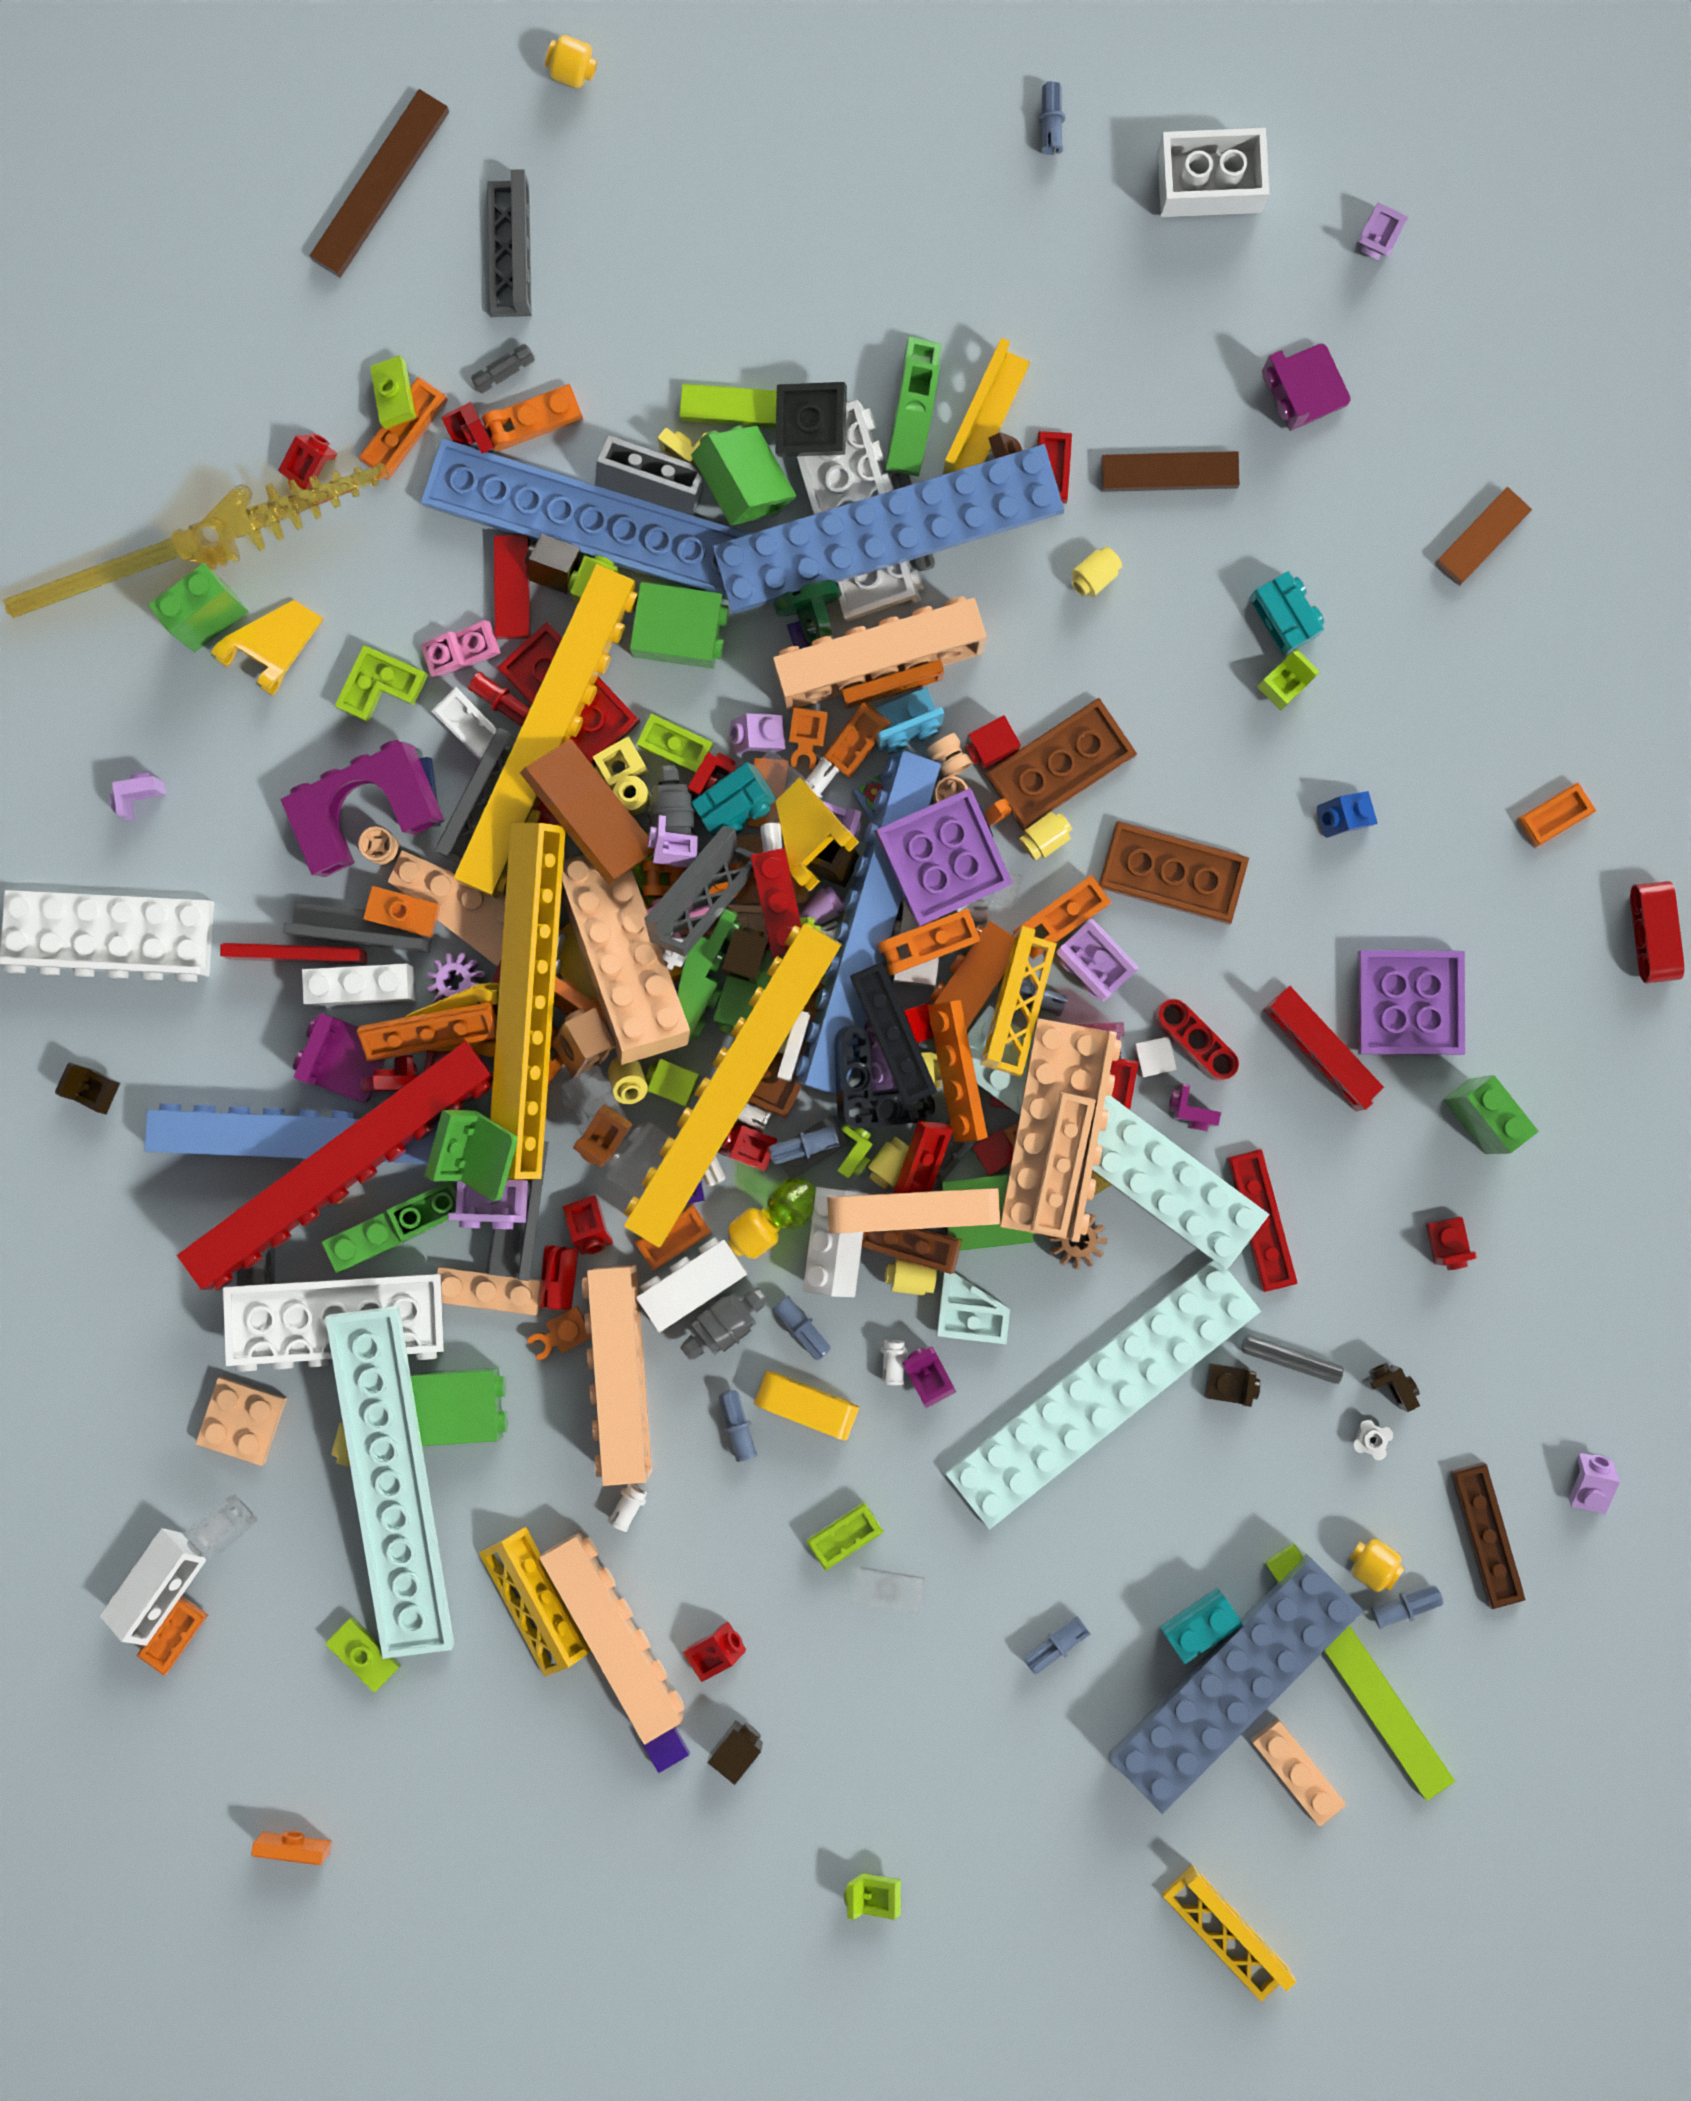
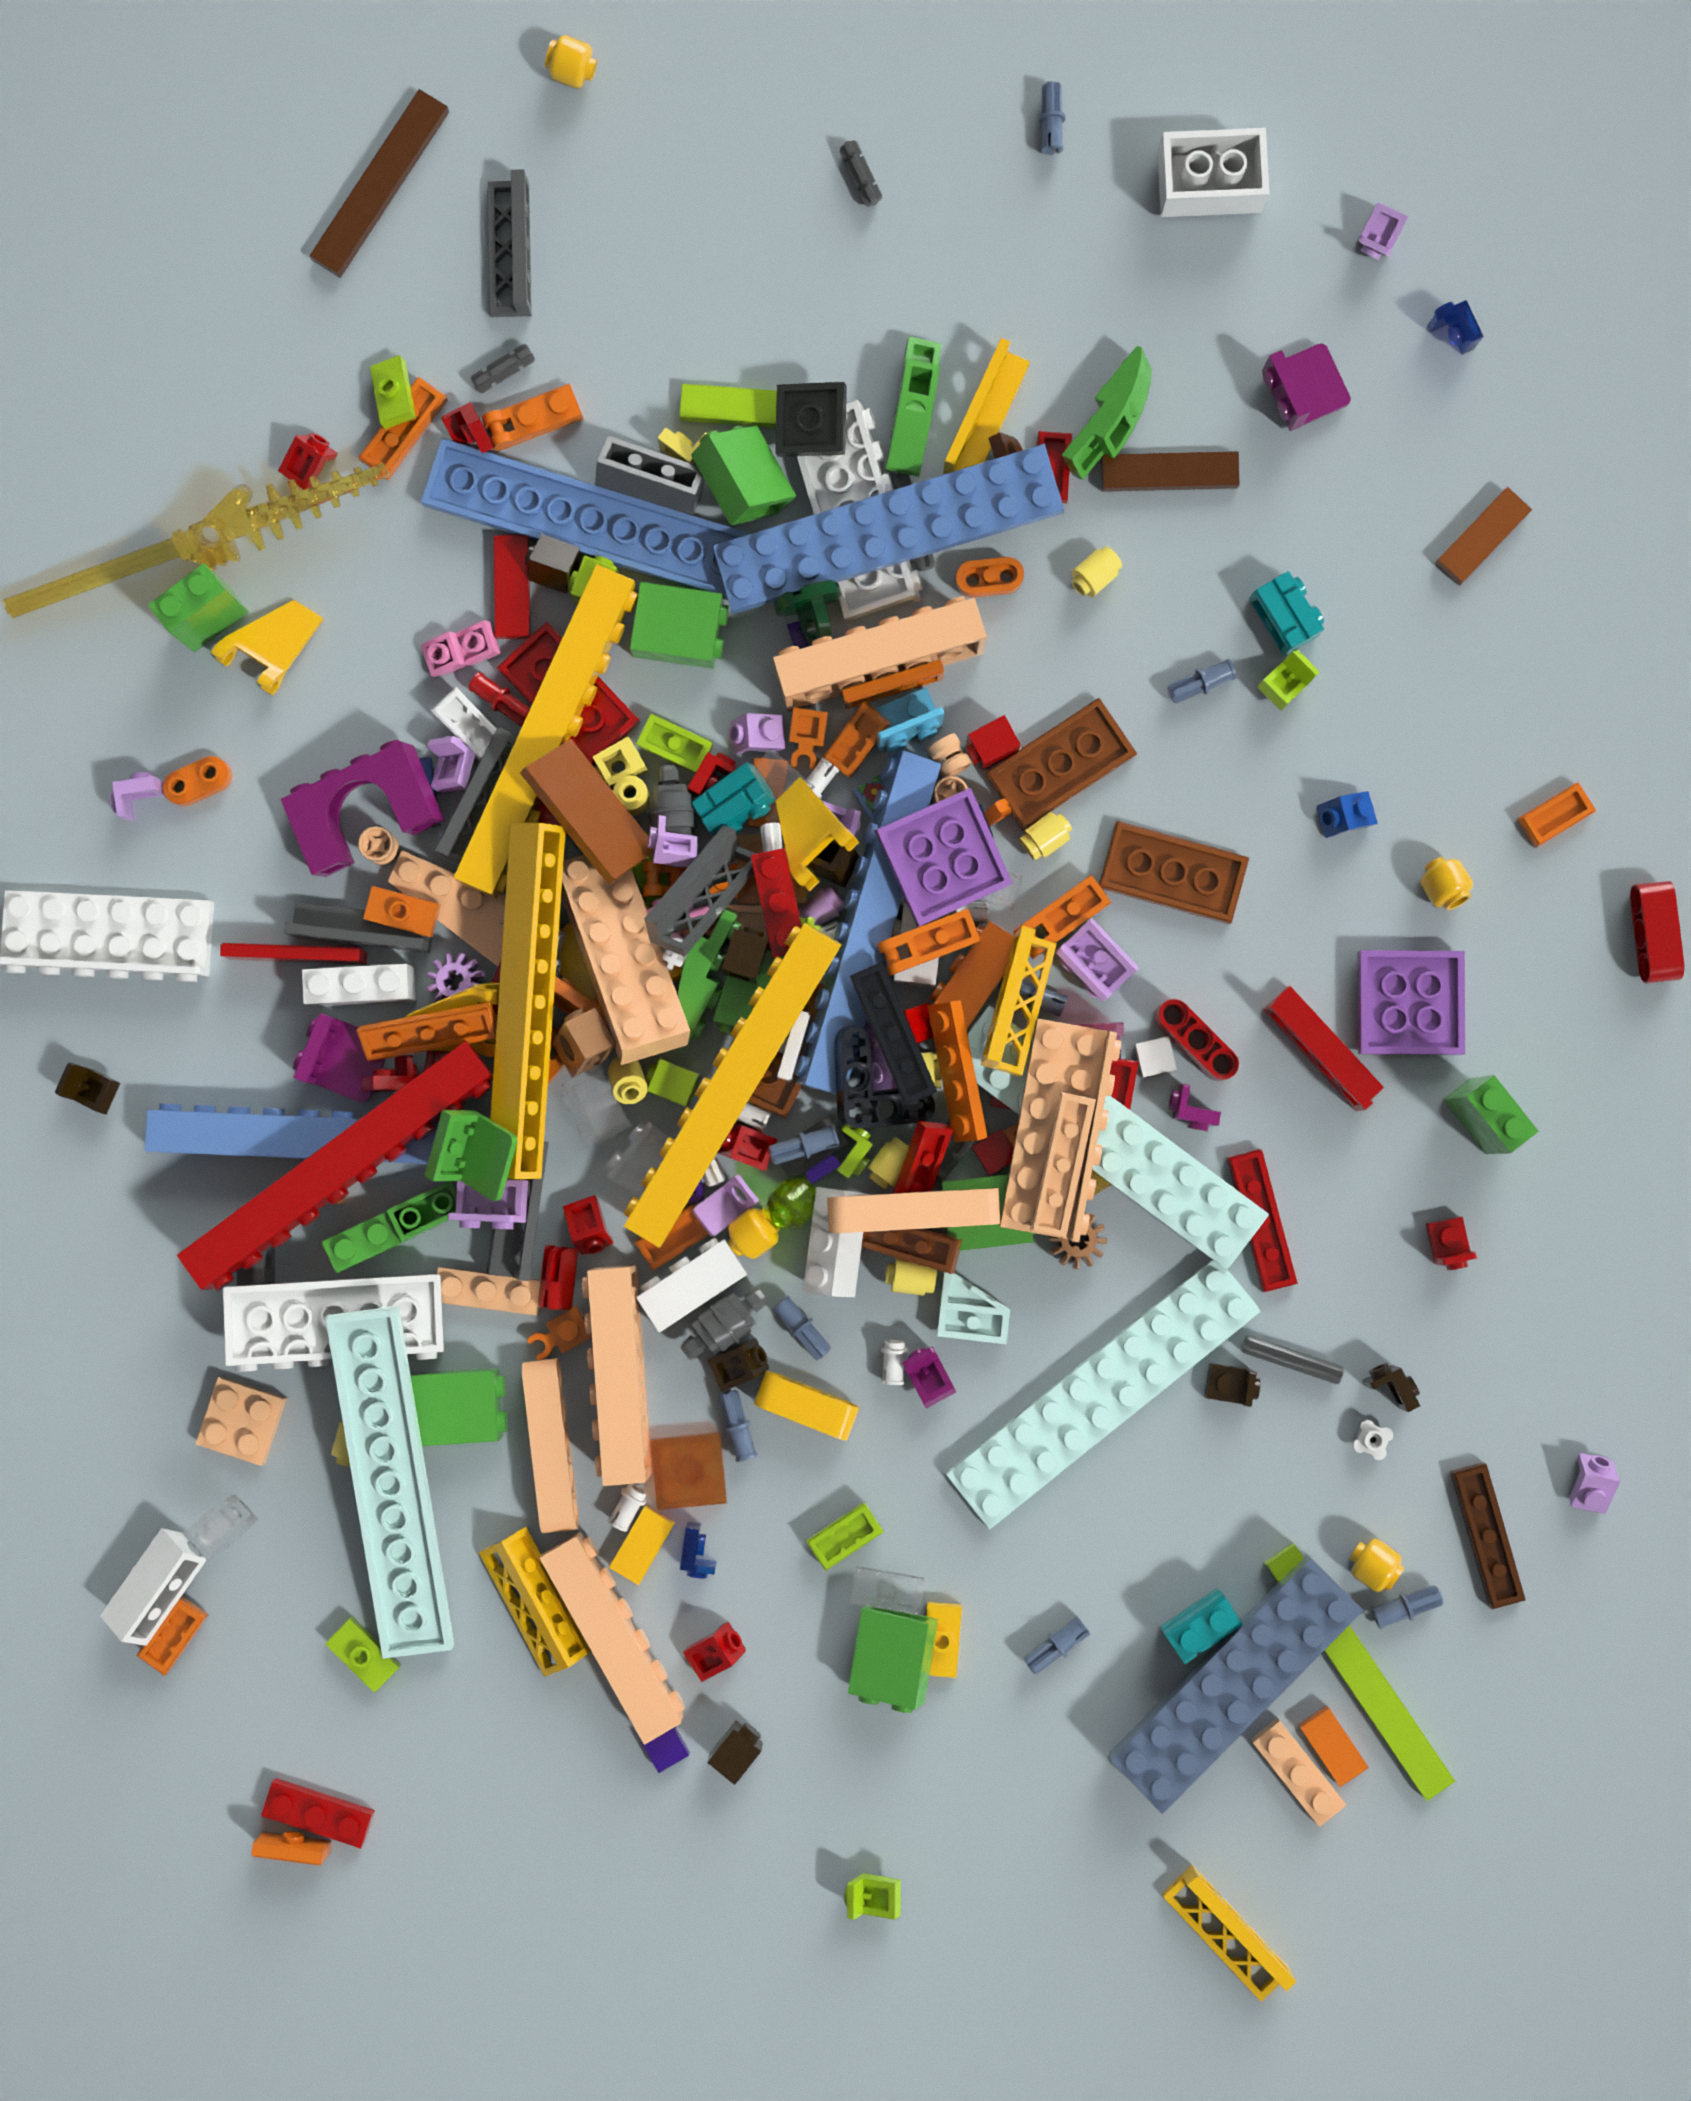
lime plate [335,644,428,723] -> none
dark orange bracket [573,1104,633,1167] -> none
none -> orange plate [163,756,232,806]
none -> red plate [261,1778,375,1849]
none -> lavender bracket [427,736,475,793]
none -> light nougat beam [522,1358,579,1534]
none -> yellow tile [609,1505,675,1585]
none -> clear orange plate [651,1432,727,1510]
none -> clear blue bracket [680,1522,717,1579]
none -> lavender bracket [692,1174,759,1237]
none -> dark brown bracket [707,1338,769,1392]
none -> dark purple tile [805,1154,841,1184]
none -> dark grey axle [839,140,882,207]
none -> bright green brick [848,1604,938,1713]
none -> yellow plate [926,1602,962,1678]
none -> orange plate [955,557,1024,598]
none -> bright green slope [1062,346,1152,480]
none -> sand blue axle [1167,659,1237,703]
none -> orange tile [1298,1705,1369,1787]
none -> yellow head [1420,857,1473,910]
none -> clear blue bracket [1427,300,1484,355]

